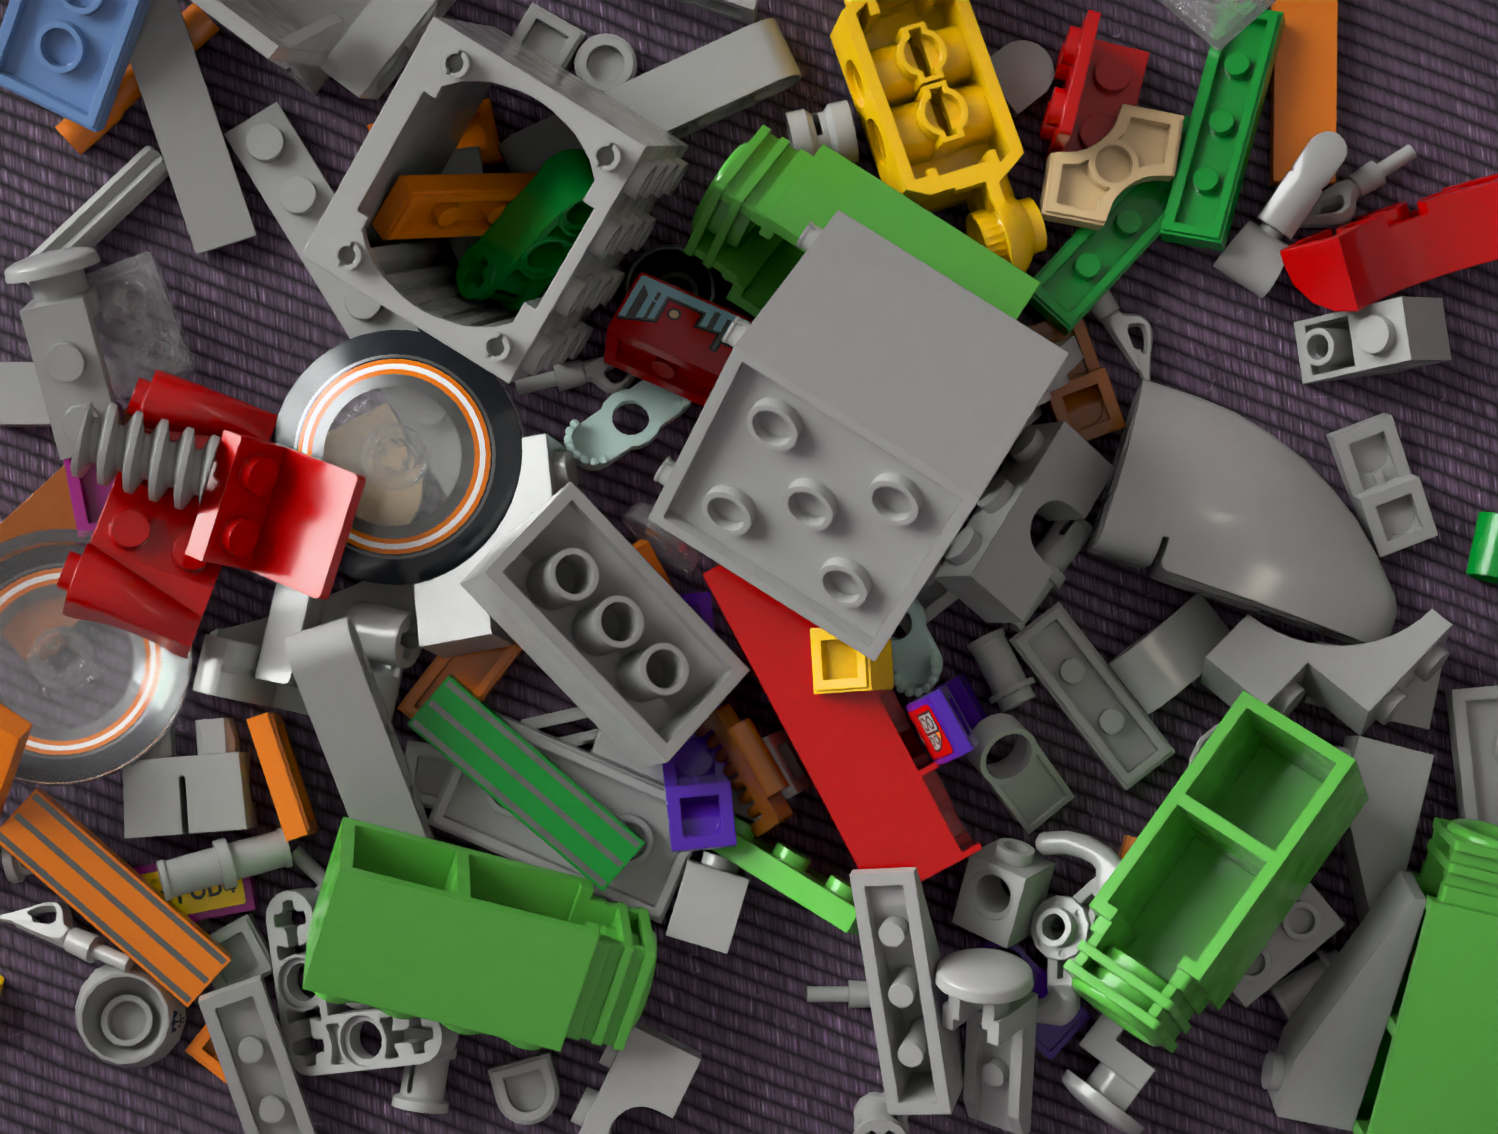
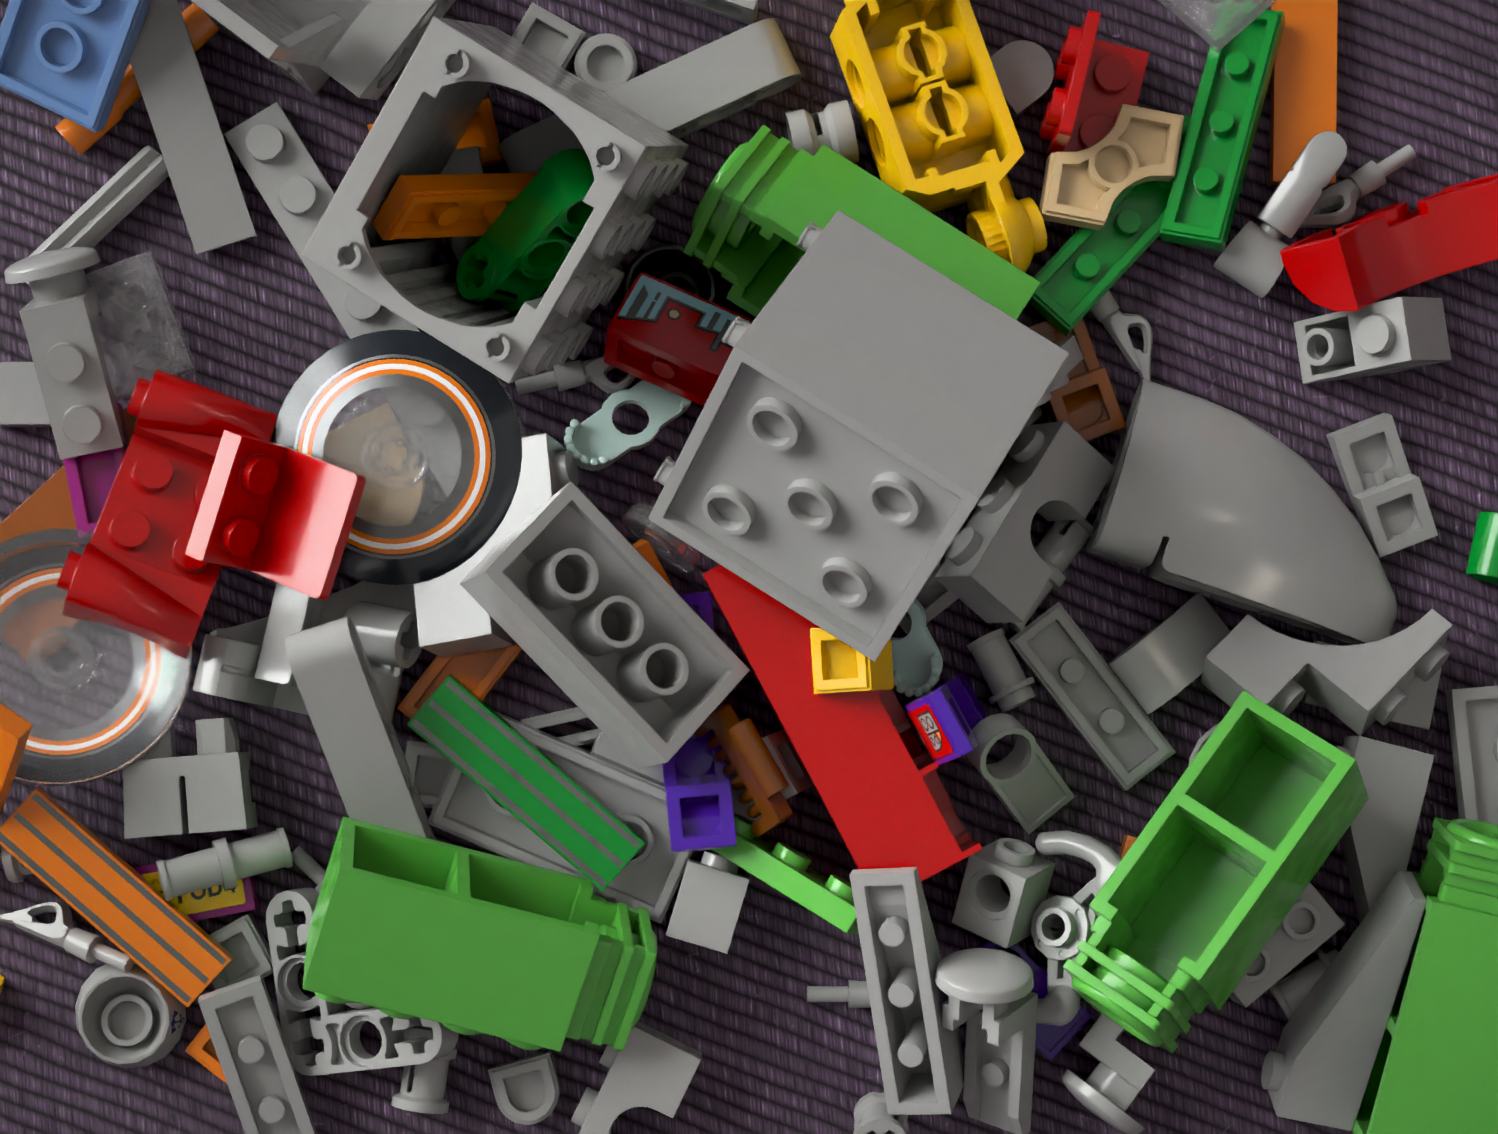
light grey piece [71,402,220,510] -> none
orange tile [246,712,319,842] -> none

